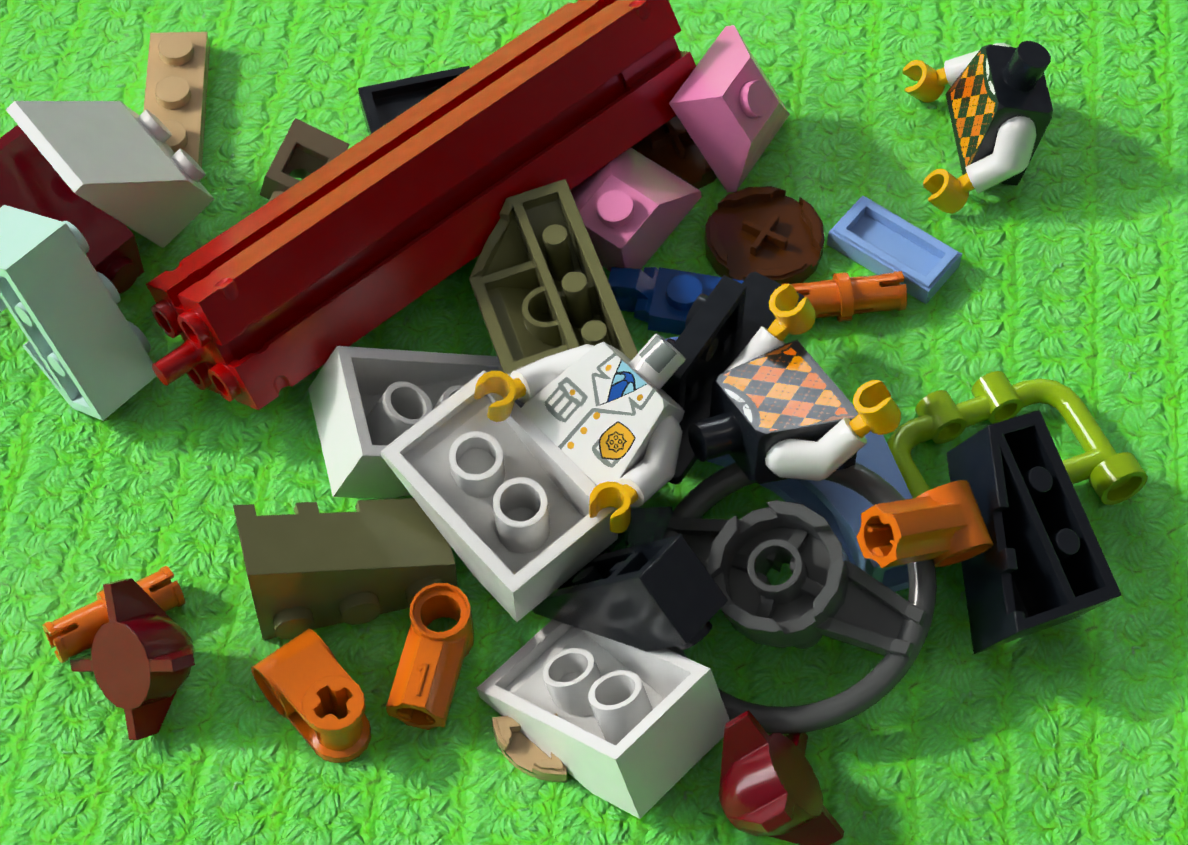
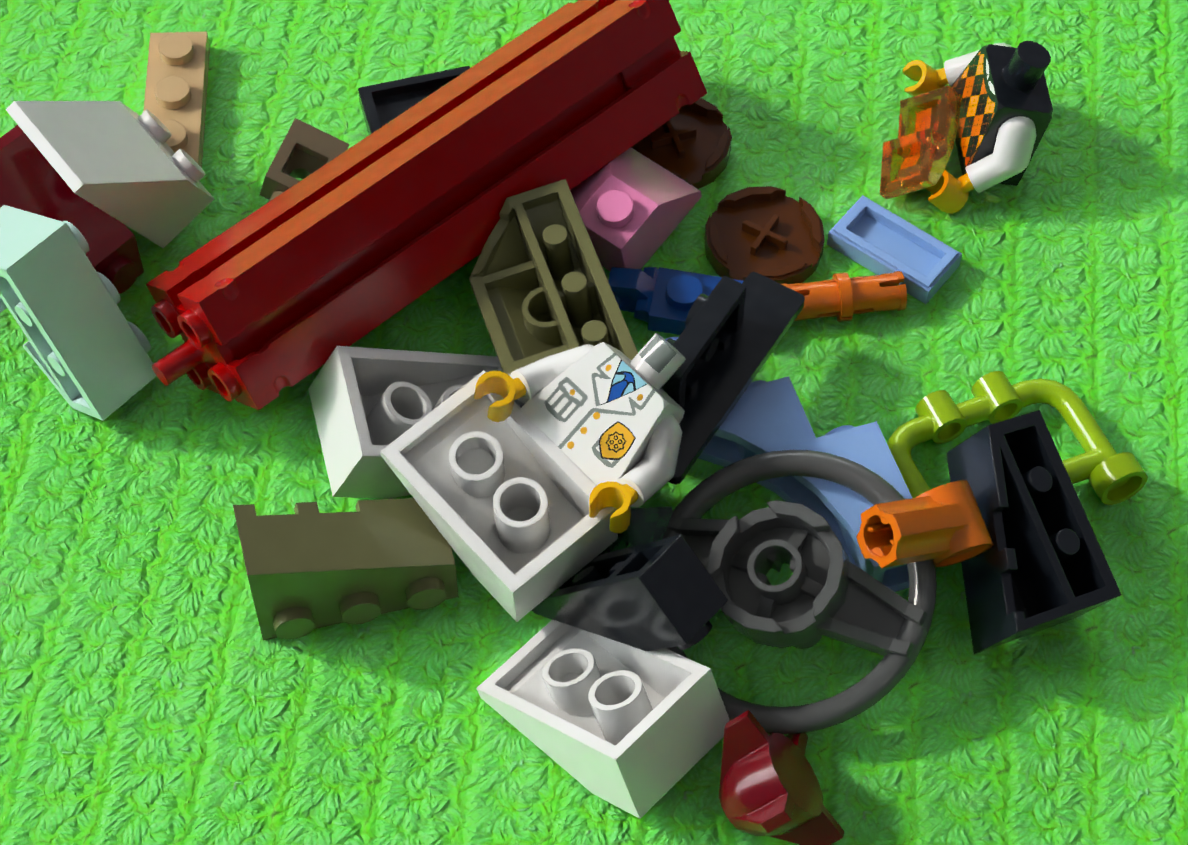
orange pin [43,566,185,663] -> none
dark red piece [70,578,195,740] -> none
orange piece [251,629,371,763] -> none
orange piece [386,583,474,730] -> none
tan tile [492,713,567,782] -> none
bright pink slope [669,25,790,193] -> none
torso [688,284,901,484] -> none
none -> clear orange slope [880,85,962,199]

